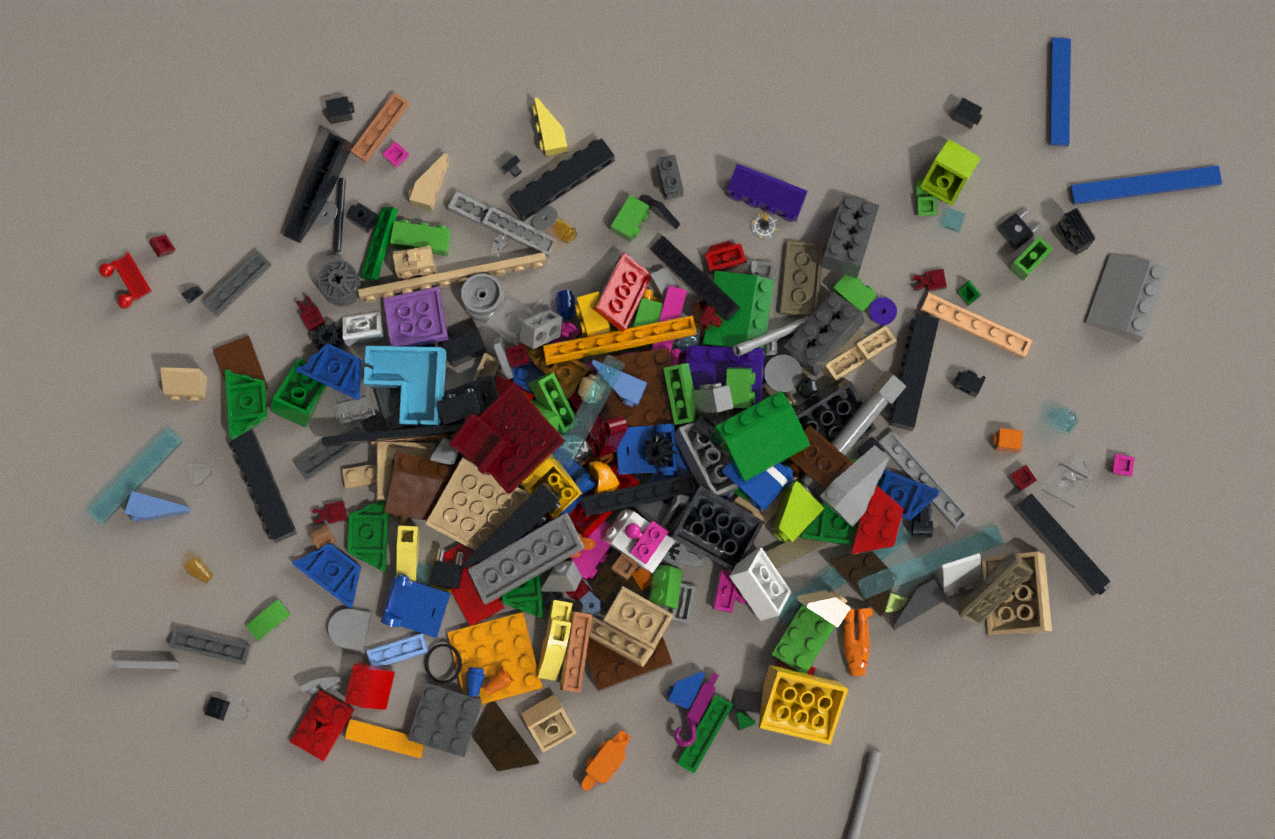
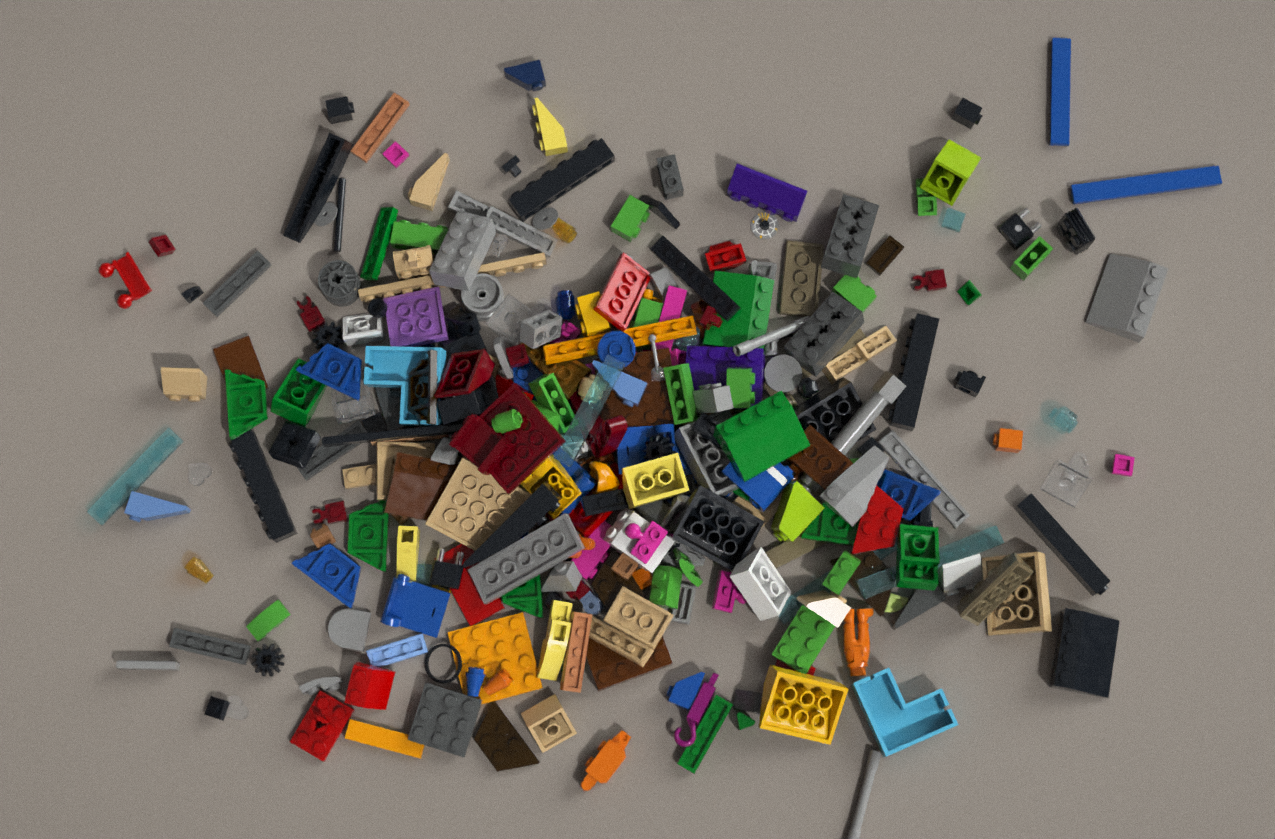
black brick [347,202,378,234] -> none
dark purple piece [869,297,897,325] -> none
light nougat tile [920,293,1033,358] -> none
dark red plate [1009,465,1037,492] -> none
none -> black gear [251,644,285,677]
none -> black brick [268,421,321,469]
none -> black tile [368,298,388,318]
none -> dark brown wing [408,350,438,425]
none -> light grey brick [429,212,496,291]
none -> dark red slope [435,349,495,398]
none -> black leg [444,306,481,335]
none -> bright green brick [492,409,523,433]
none -> dark blue slope [504,59,546,91]
none -> blue tile [598,331,636,369]
none -> light yellow slope [622,453,689,509]
none -> hinge [649,334,665,381]
none -> bright green slope [673,548,703,587]
none -> bright green brick [822,550,862,595]
none -> medium azure piece [851,668,958,758]
none -> dark brown tile [866,235,904,276]
none -> green slope [896,524,940,591]
none -> black slope [1050,608,1120,698]

